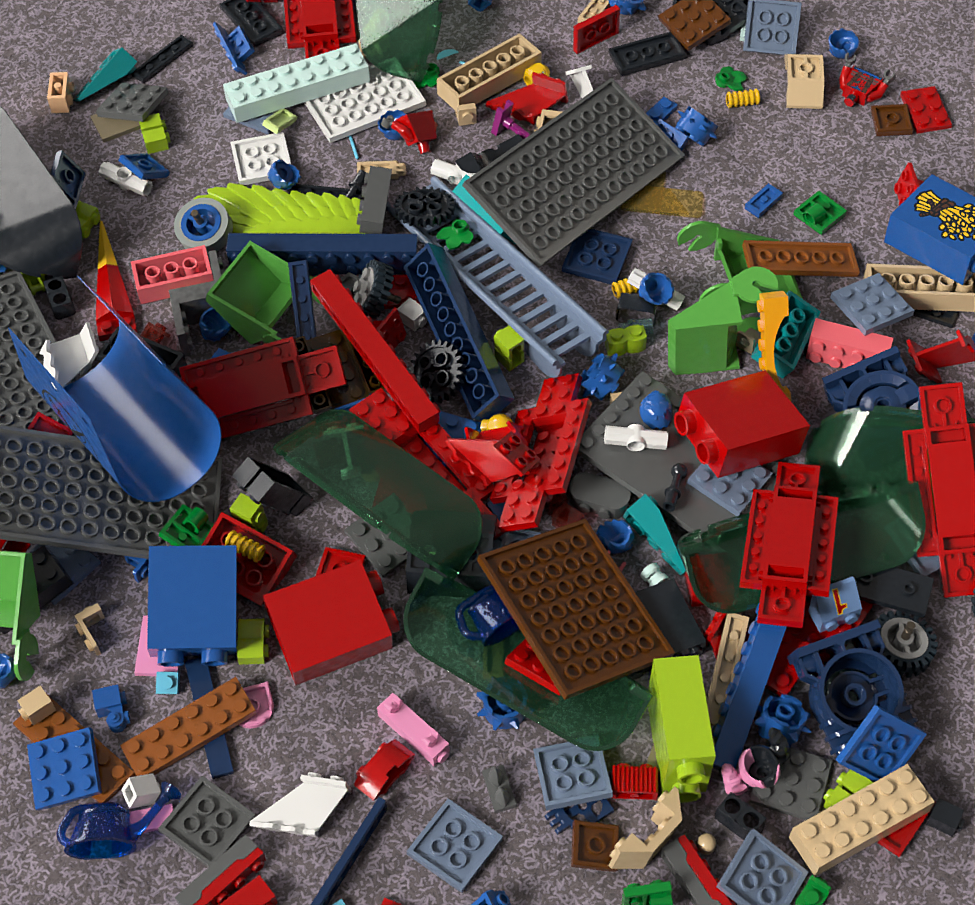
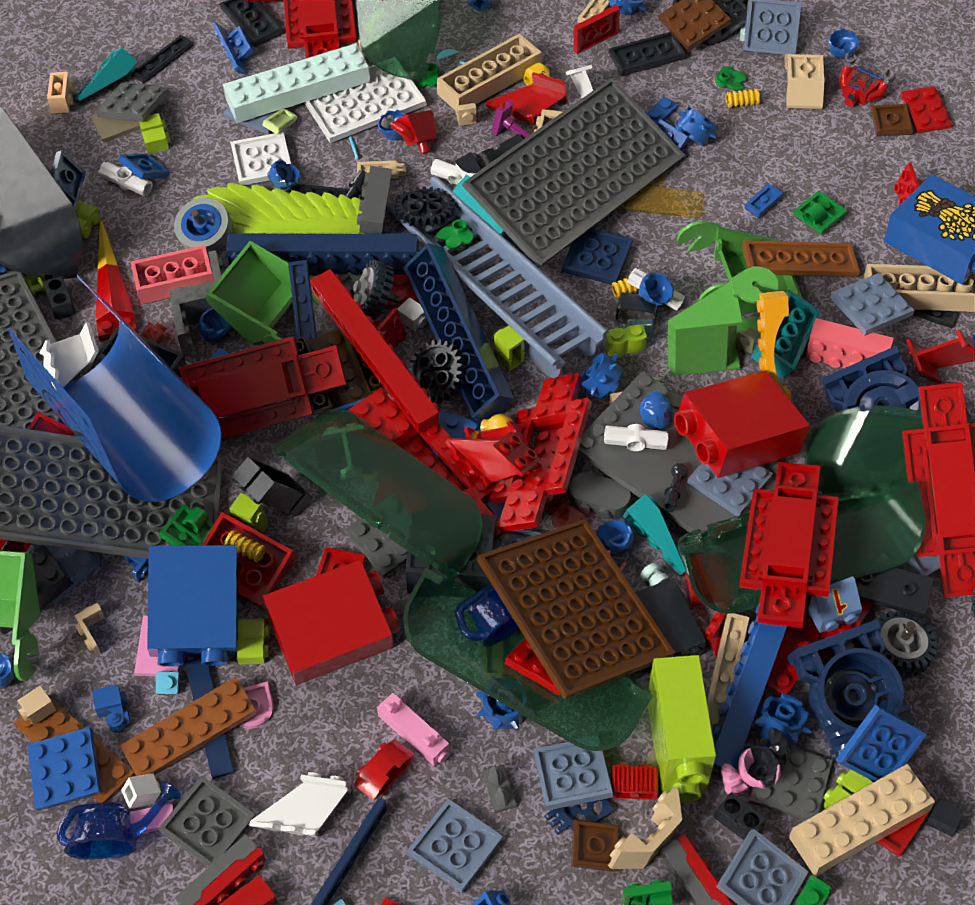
tan piece [697,833,716,855] -> none

